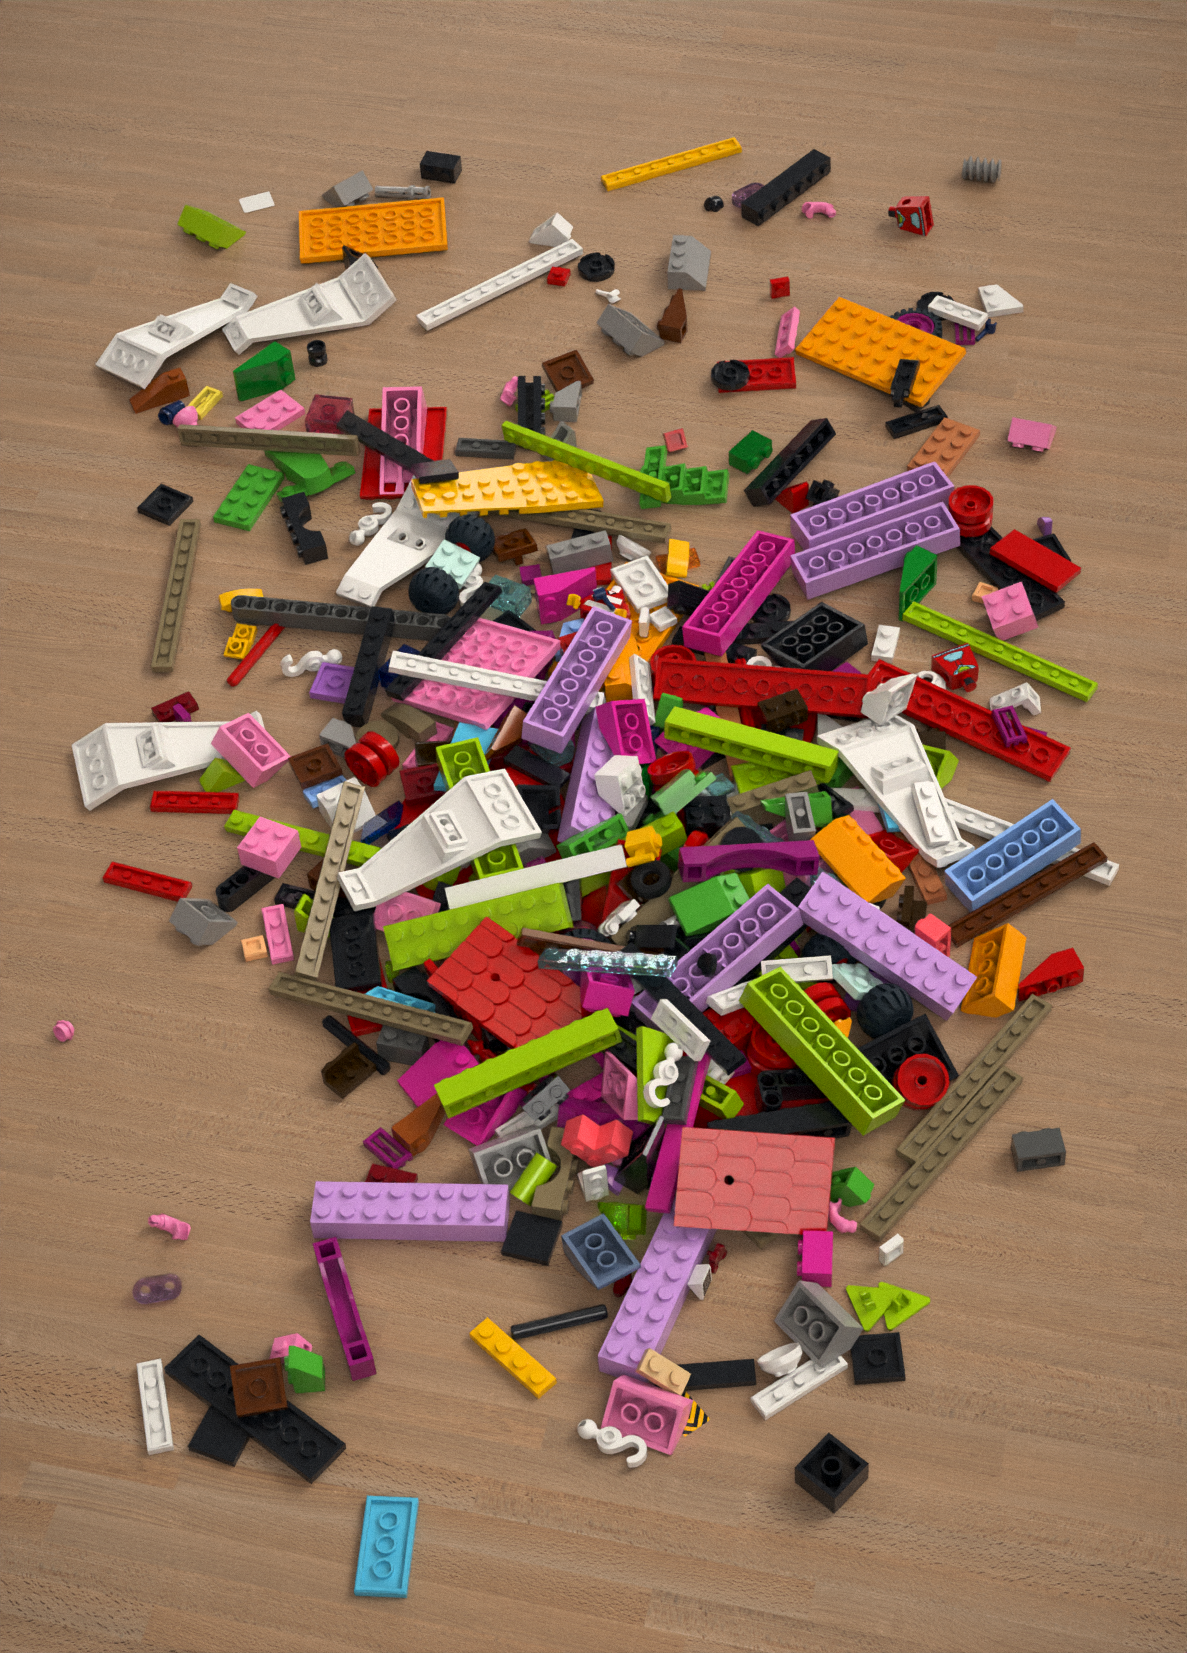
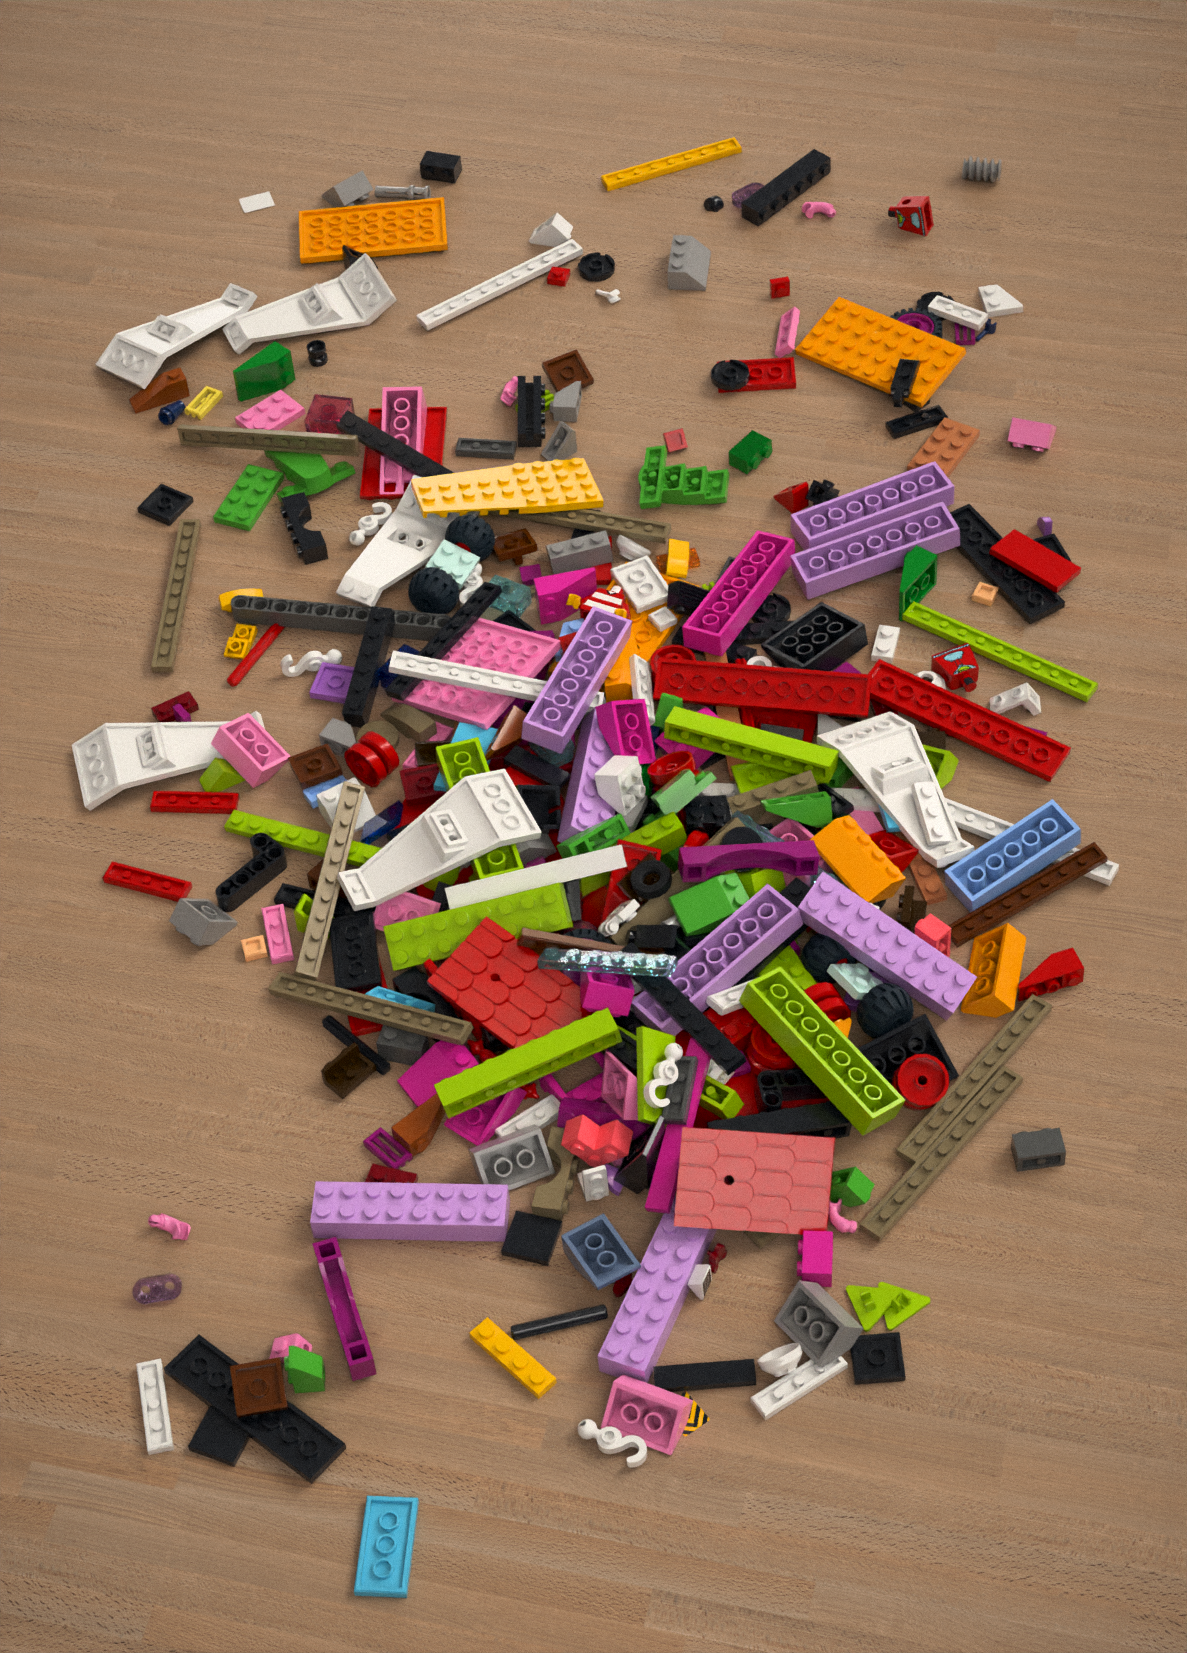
bright pink plate [53,1020,74,1042] -> none
bright pink brick [173,406,199,427] -> none
lime slope [177,204,246,249] -> none
bright pink brick [237,816,301,879] -> none
clear neon green tile [385,960,399,983] -> none
tile [411,459,459,484] -> none
lime plate [501,421,671,503] -> none
lime brick [509,1152,557,1207] -> none
plate [518,1072,570,1122] -> none
dark blue hand [593,587,616,611] -> none
light grey slope [596,304,665,357] -> none
clear neon green slope [598,1202,647,1240] -> none
yellow brick [625,826,662,867] -> none
tan plate [635,1348,691,1396] -> none
white tile [638,607,650,637] -> none
white plate [651,999,711,1061] -> none
reddish brown slope [657,288,688,343] -> none
black piece [697,953,717,977] -> none
clear light blue tile [705,773,735,796] -> none
black brick [744,418,836,507] -> none
dark brown bracket [757,689,808,733] -> none
white plate [761,956,833,983] -> none
light grey slope [785,792,816,841] -> none
black brick [795,1433,869,1514] -> none
white slope [861,673,917,726] -> none
white tile [879,1234,904,1266] -> none
red wheel [948,485,993,537] -> none
bright pink brick [982,582,1038,641] -> none
magenta tile [991,705,1027,747] -> none

